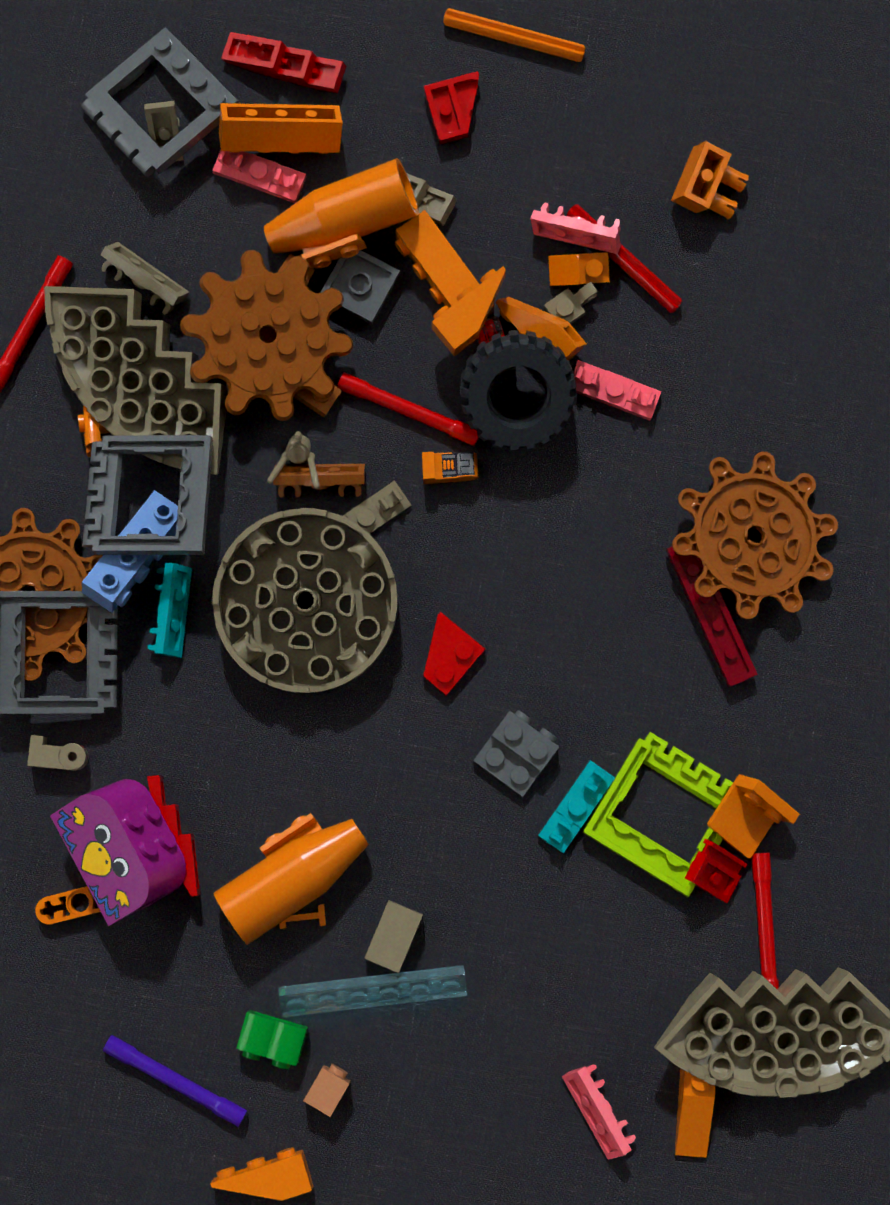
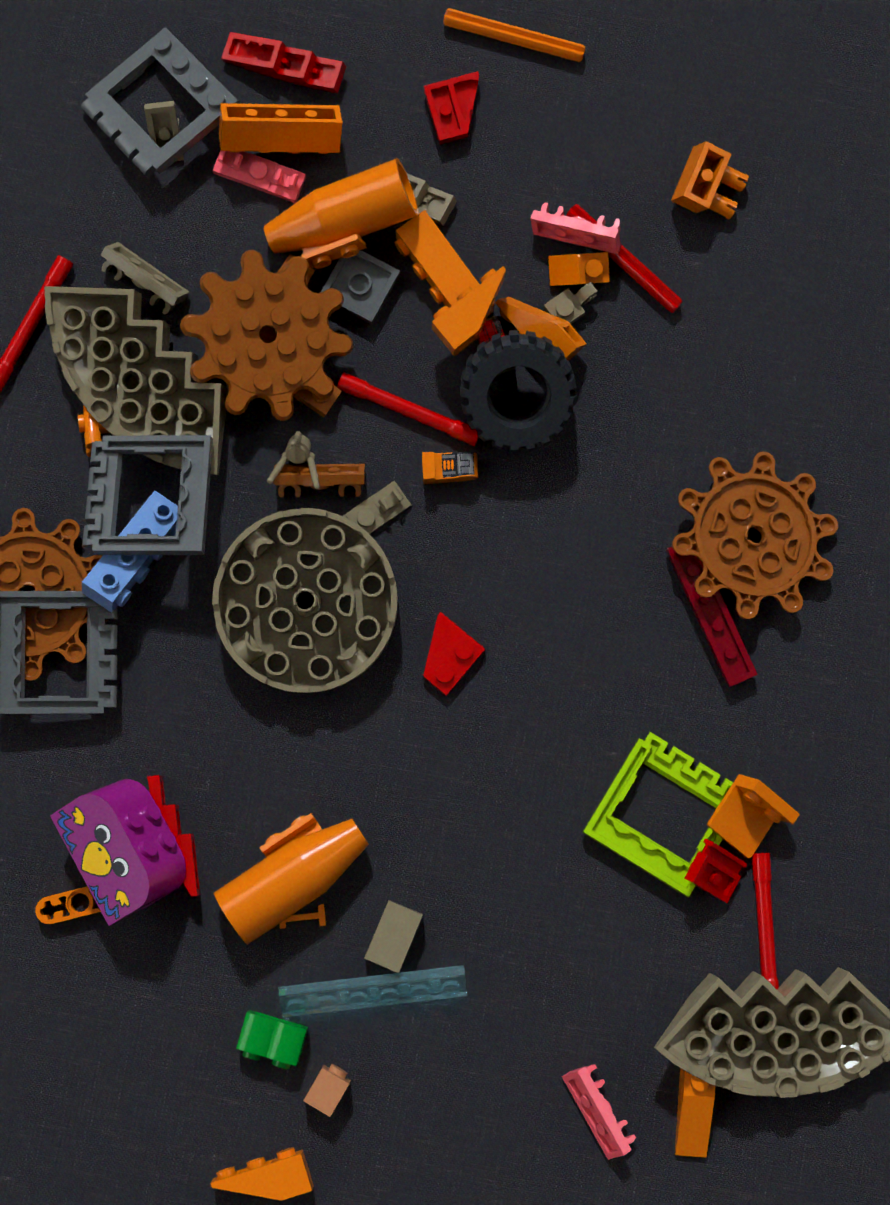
dark tan leg [27,735,89,771] -> none
dark purple piece [103,1035,247,1127] -> none
teal plate [148,563,192,658] -> none
dark grey plate [473,710,559,797] -> none
teal plate [538,760,615,853] -> none
coral plate [573,360,662,421] -> none

